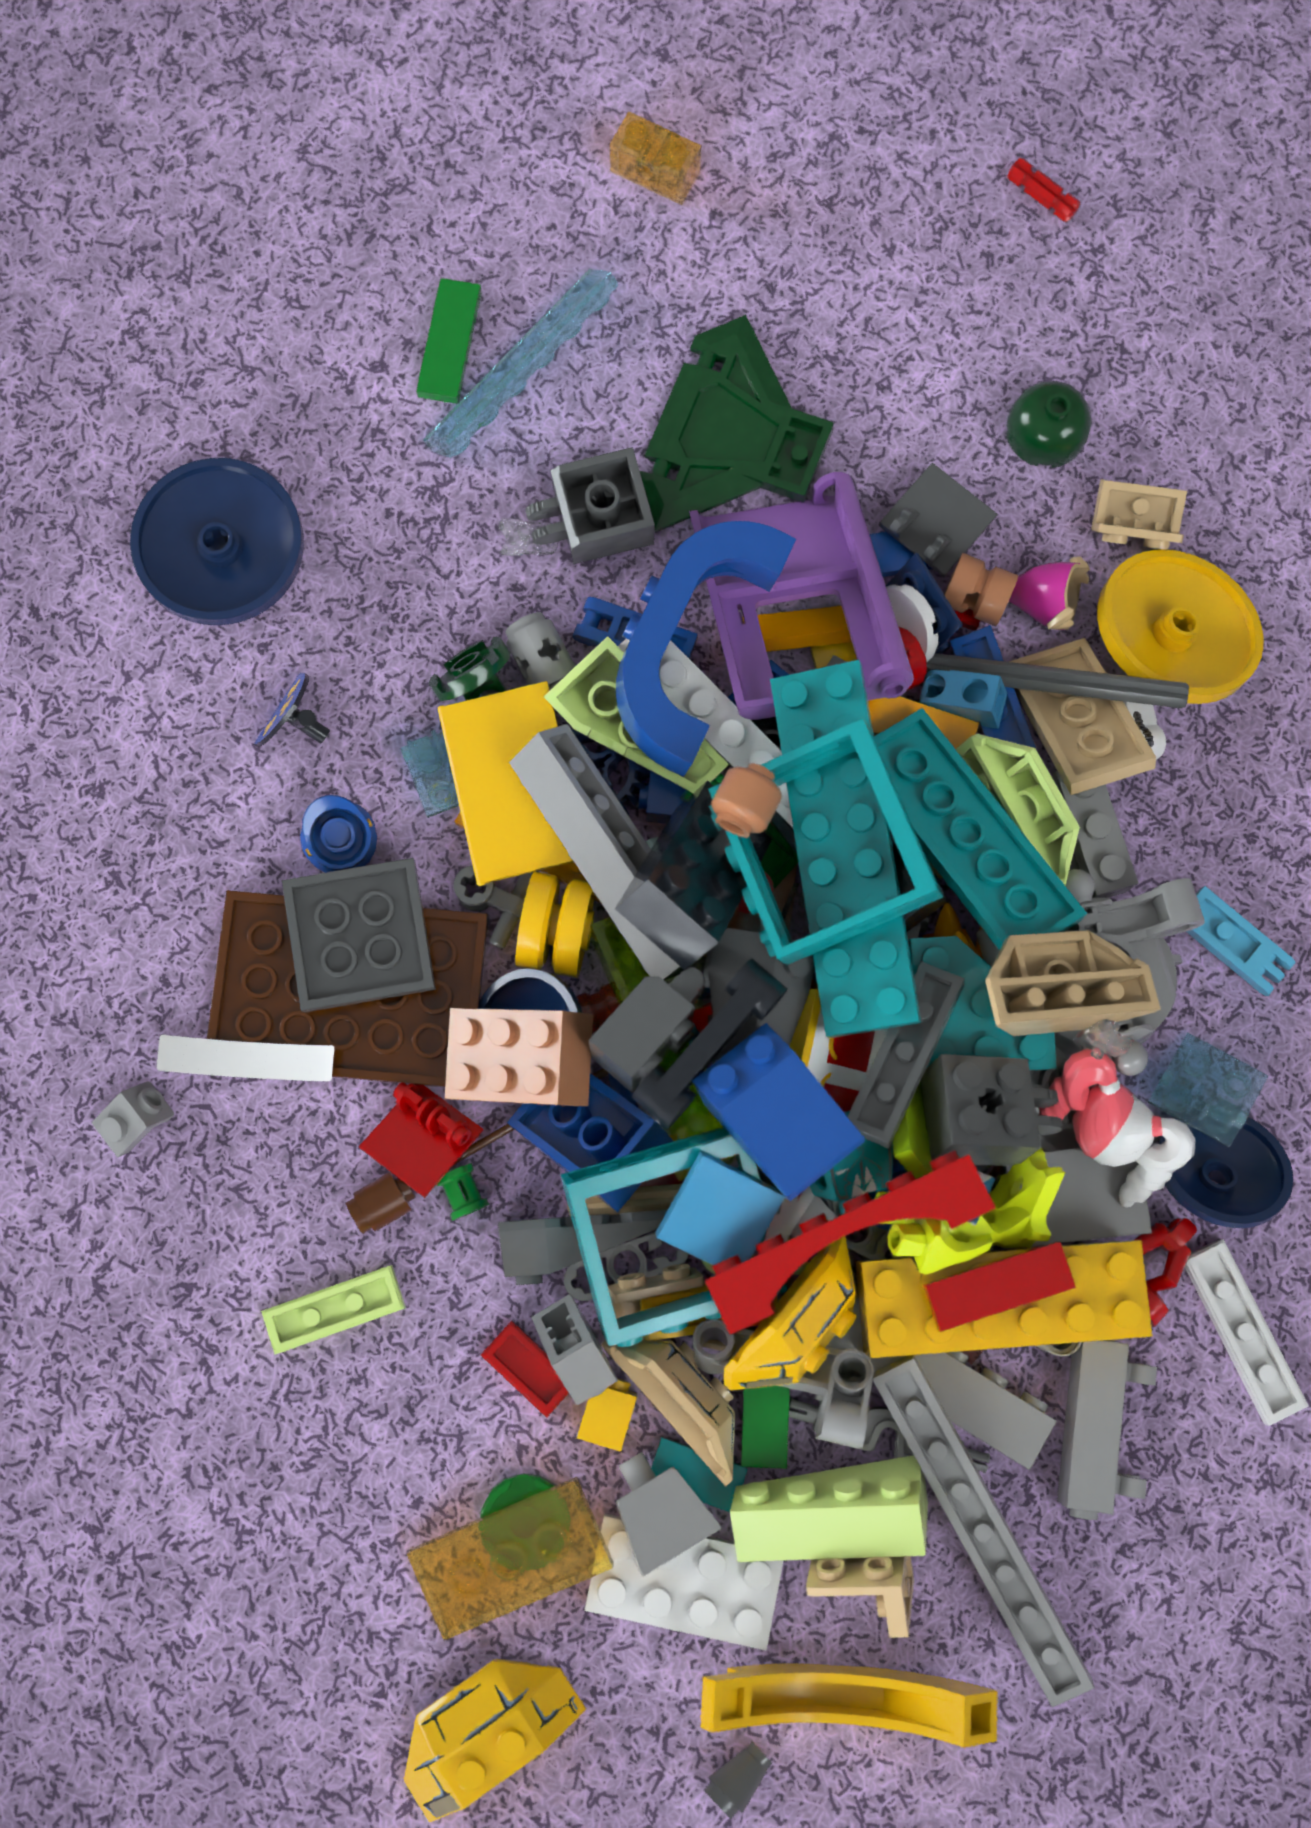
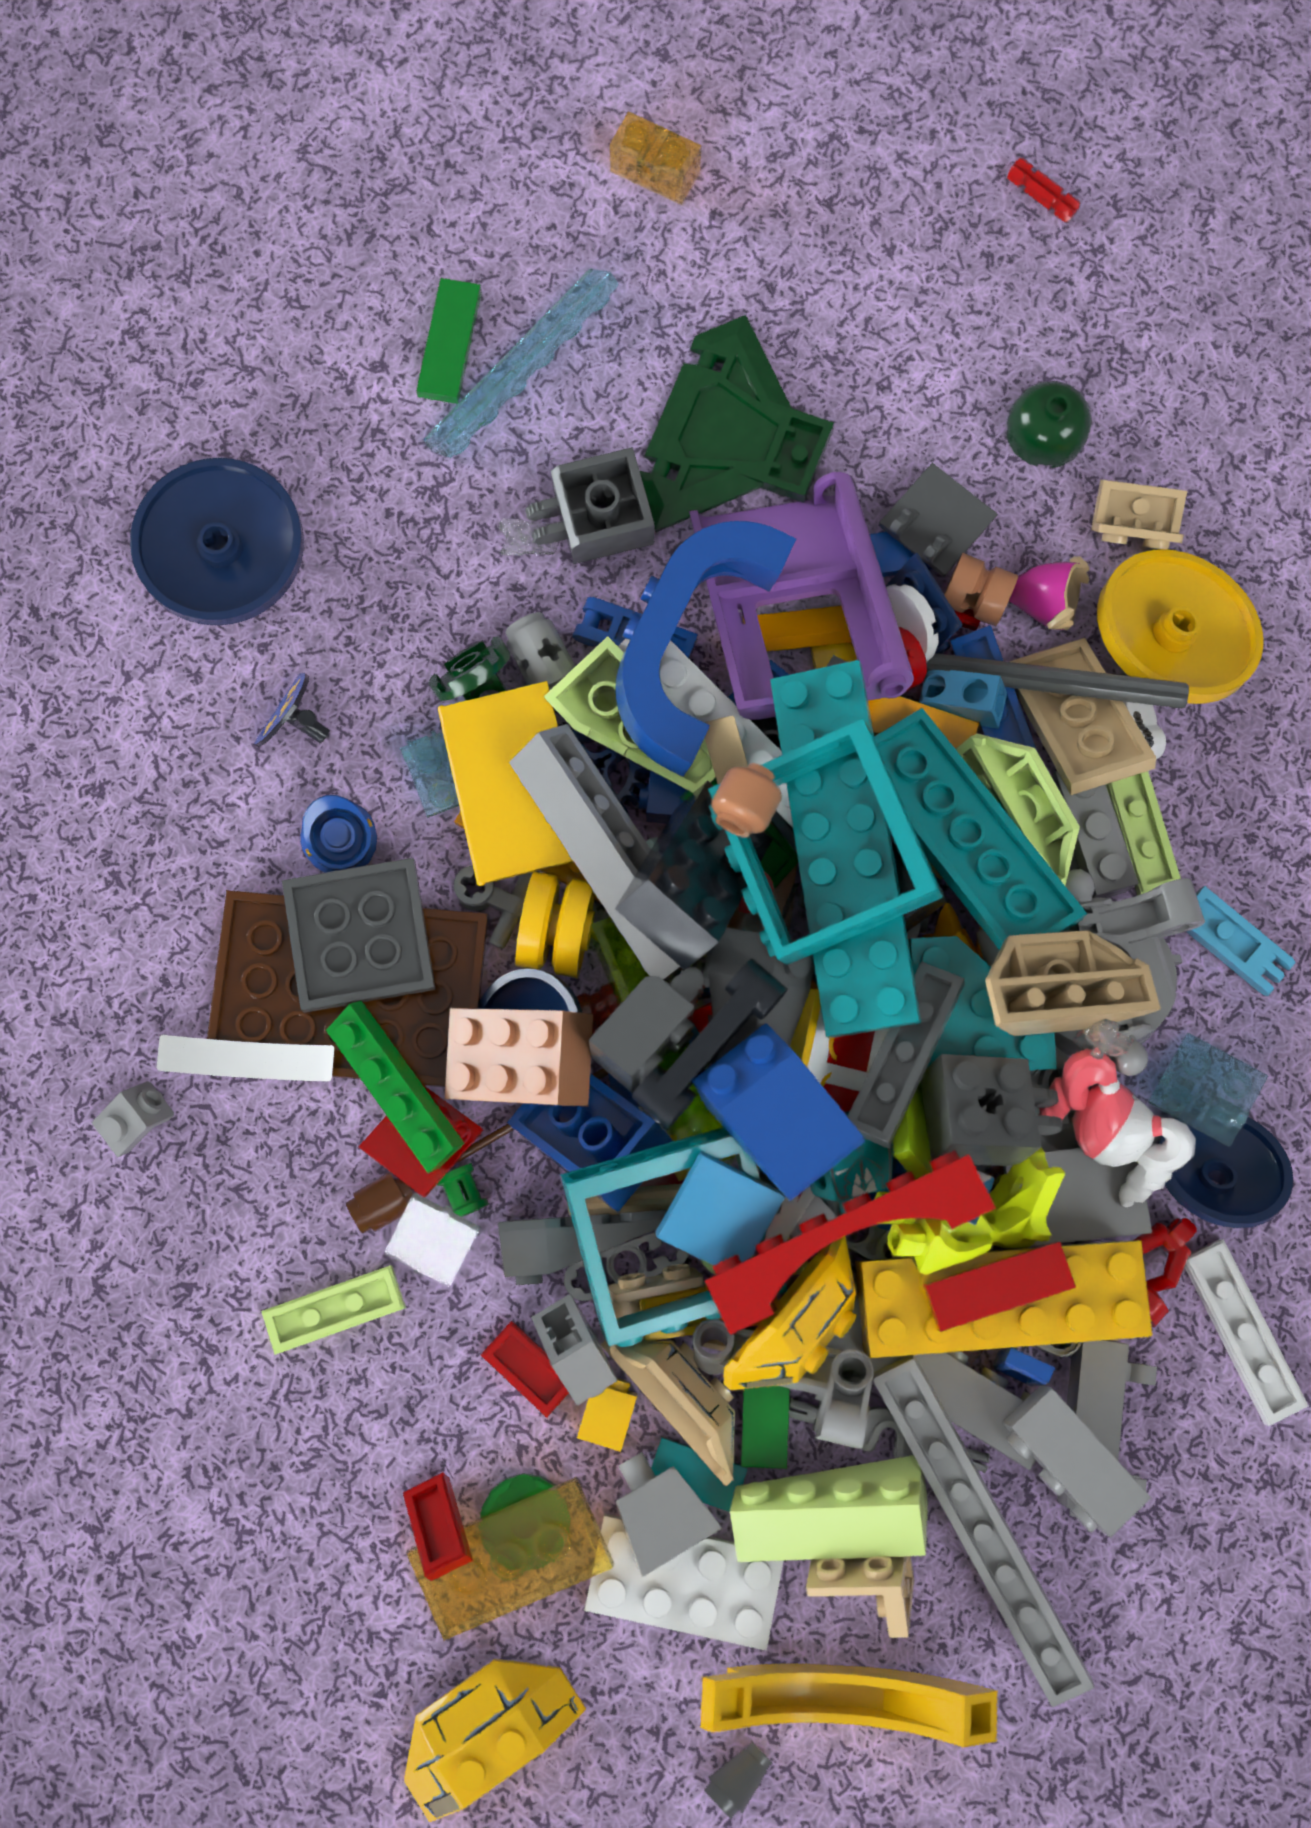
none -> green plate [326,1001,465,1173]
none -> clear piece [384,1193,481,1287]
none -> red tile [403,1472,473,1581]
none -> tan sticker [705,716,748,784]
none -> blue tile [992,1347,1055,1387]
none -> light grey brick [1002,1385,1151,1538]
none -> yellowish green tile [1106,771,1181,896]

